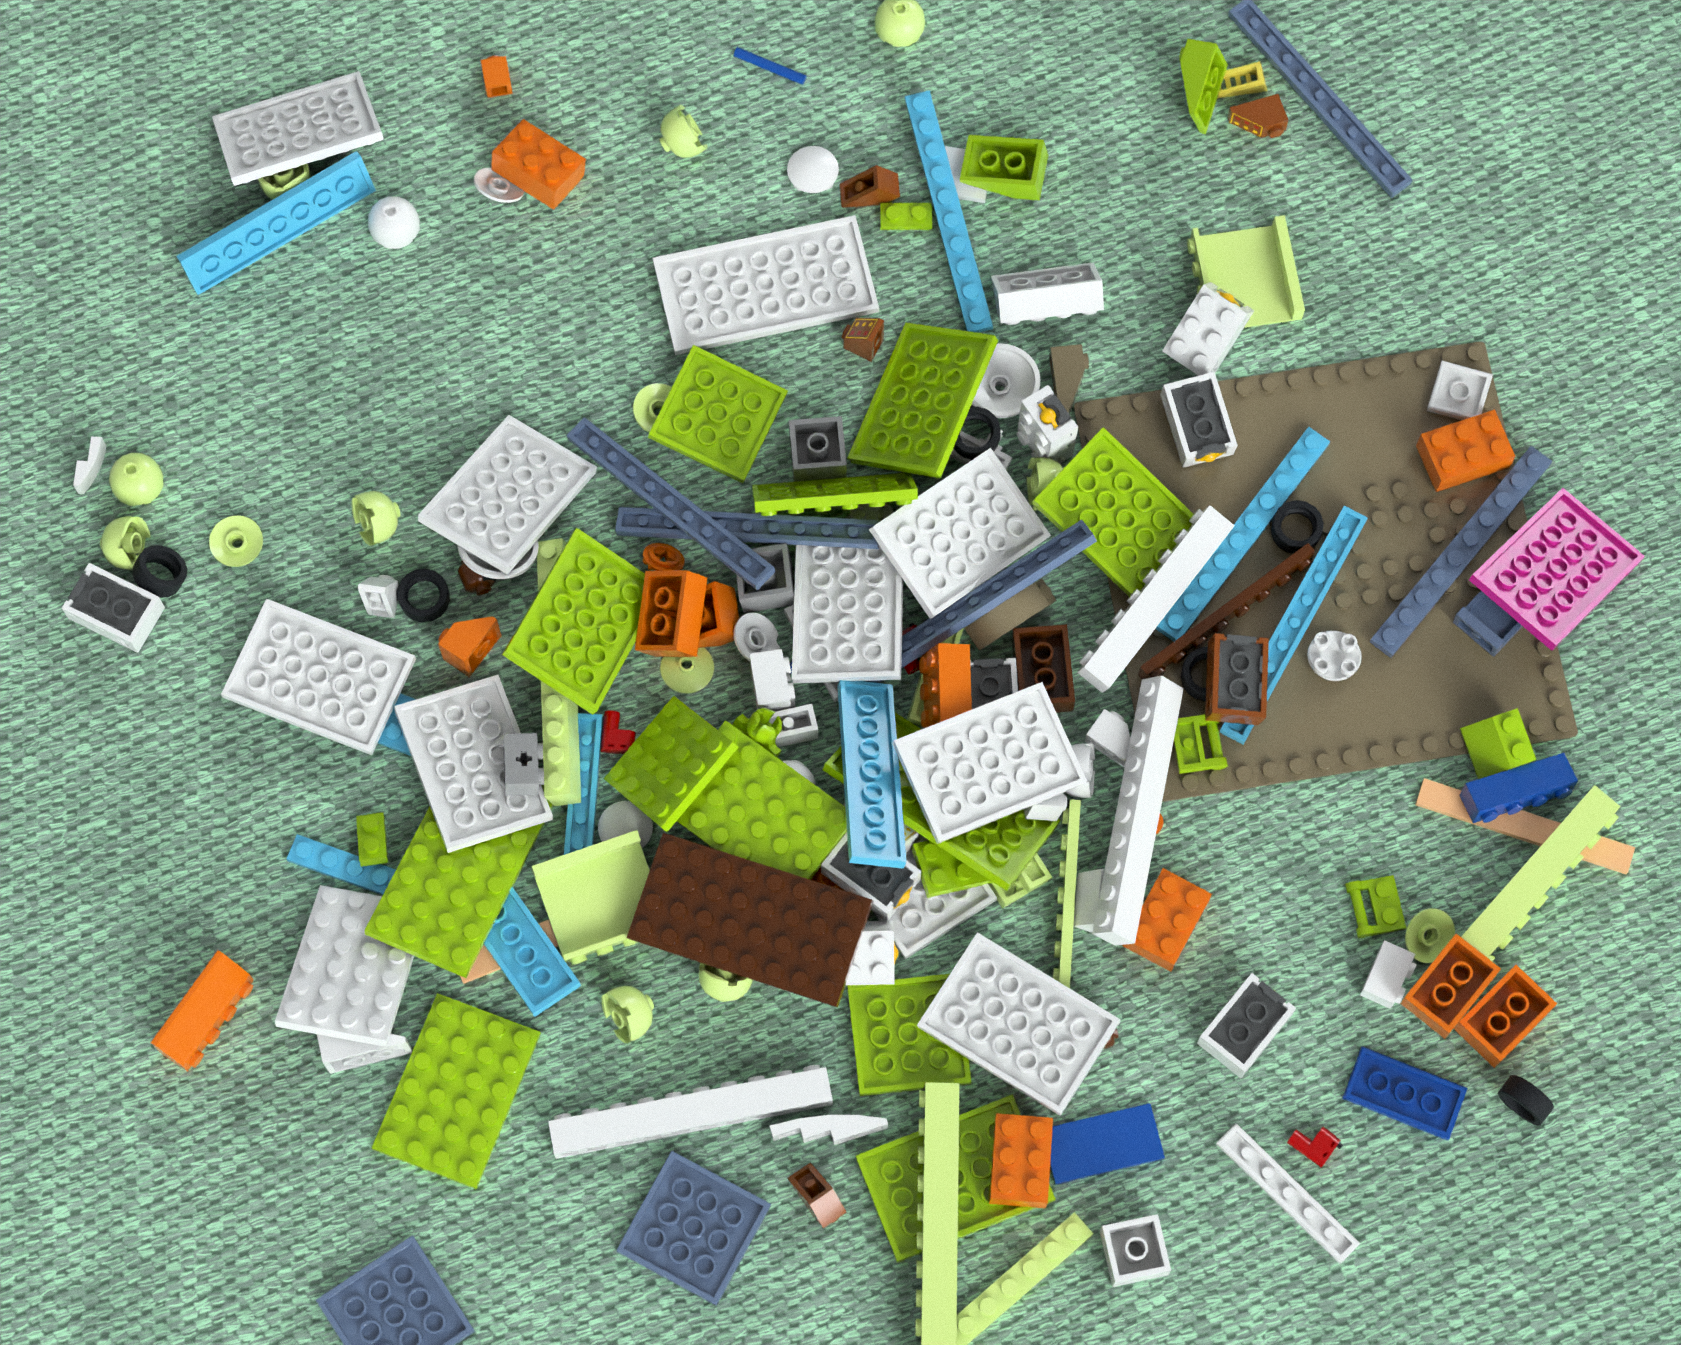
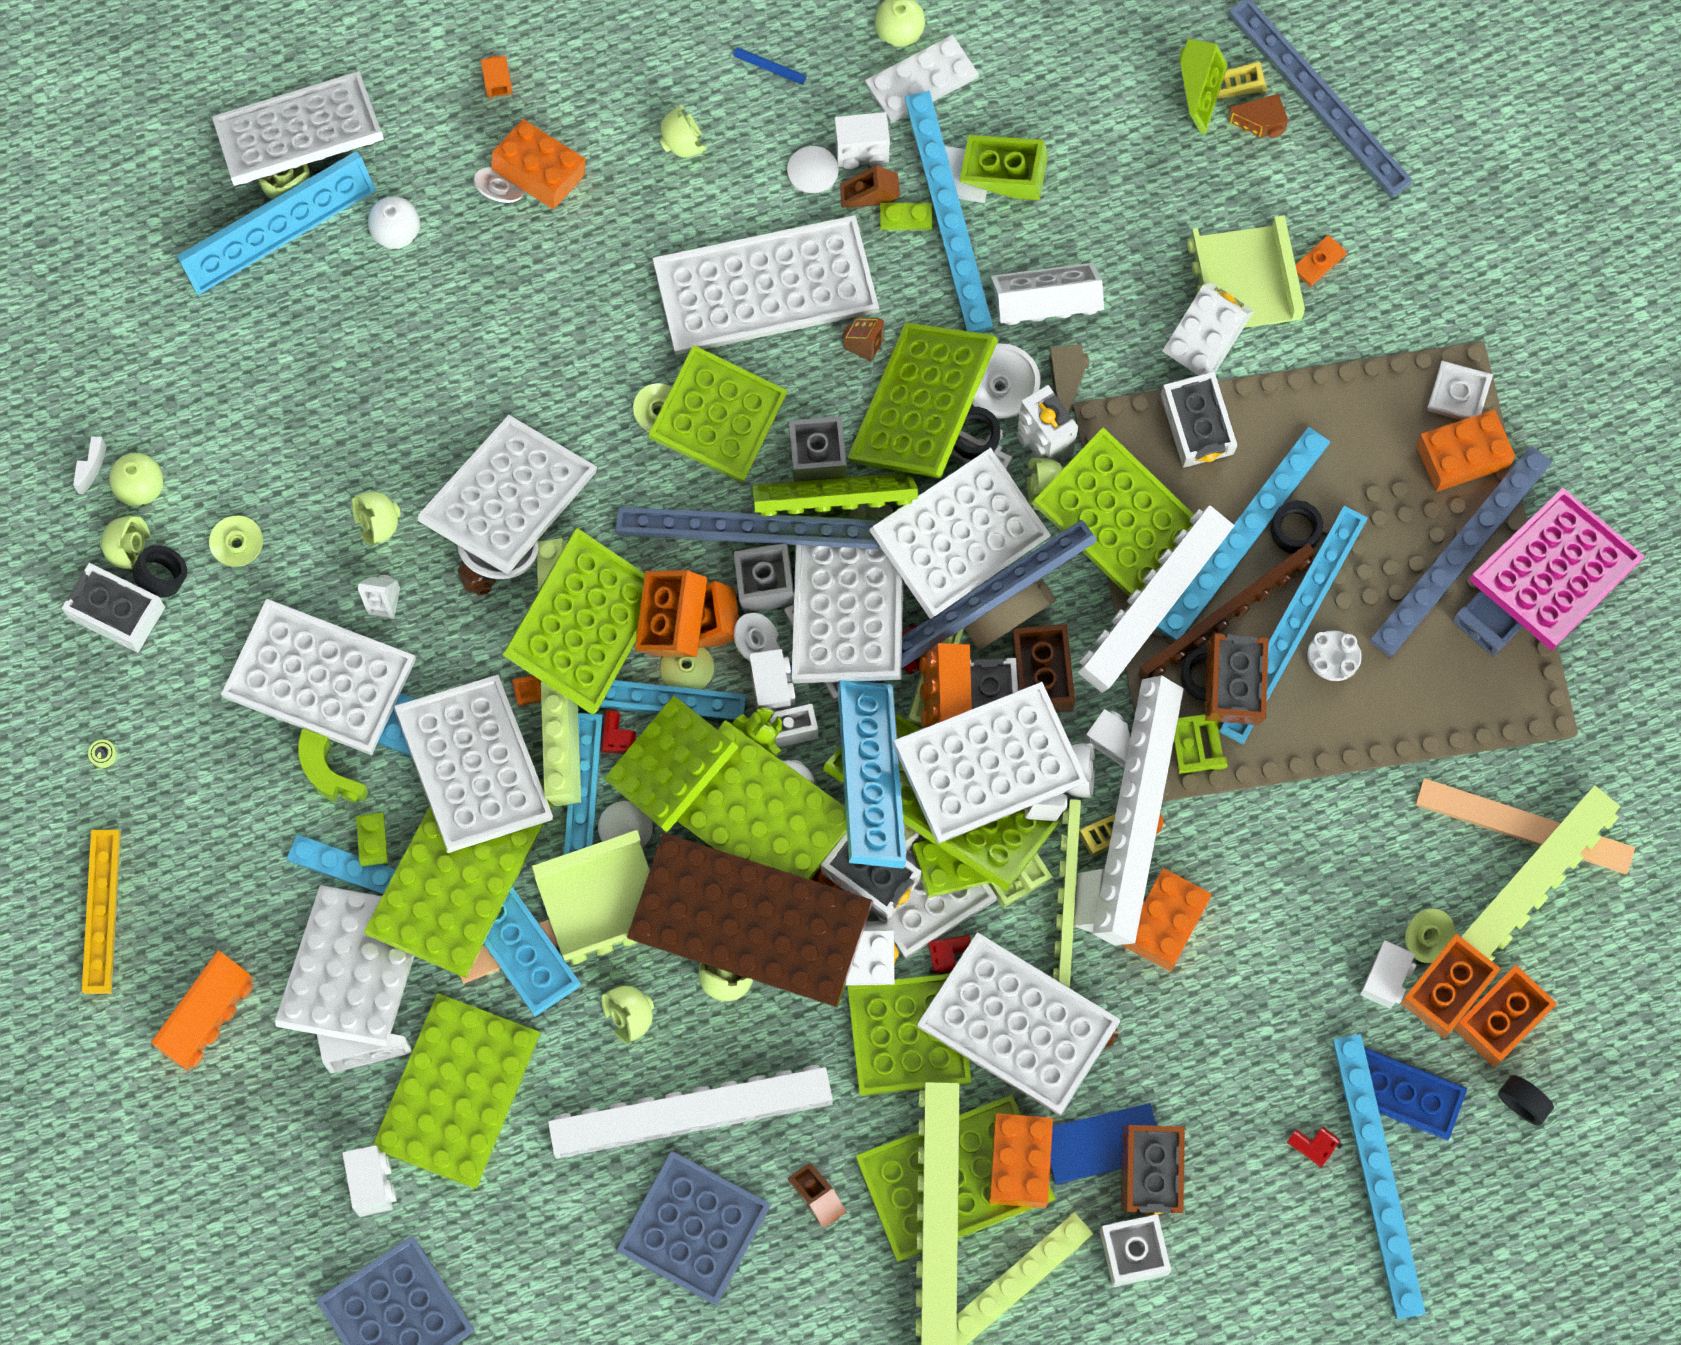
black tyre [397,568,450,623] -> none
orange slope [438,616,502,678] -> none
light grey brick [503,733,544,796] -> none
sand blue plate [566,417,776,590] -> none
orange gear [642,543,685,571] -> none
white slope [770,1115,888,1145] -> none
dark grey piece [1197,973,1296,1078] -> none
white tile [1216,1123,1360,1264] -> none
lime plate [1345,875,1406,938] -> none
blue brick [1459,753,1578,823] -> none
lime slope [1460,708,1536,779] -> none
none -> yellow plate [82,830,121,994]
none -> yellowish green tile [88,740,117,768]
none -> lime arch [298,729,369,803]
none -> white brick [343,1145,397,1217]
none -> orange tile [512,675,541,707]
none -> medium azure plate [599,680,747,722]
none -> white brick [835,112,890,169]
none -> white plate [865,35,979,124]
none -> red piece [929,935,971,974]
none -> light yellow slope [1079,814,1115,858]
none -> dark grey piece [1121,1125,1185,1216]
none -> orange plate [1295,235,1347,287]
none -> medium azure plate [1332,1034,1426,1320]

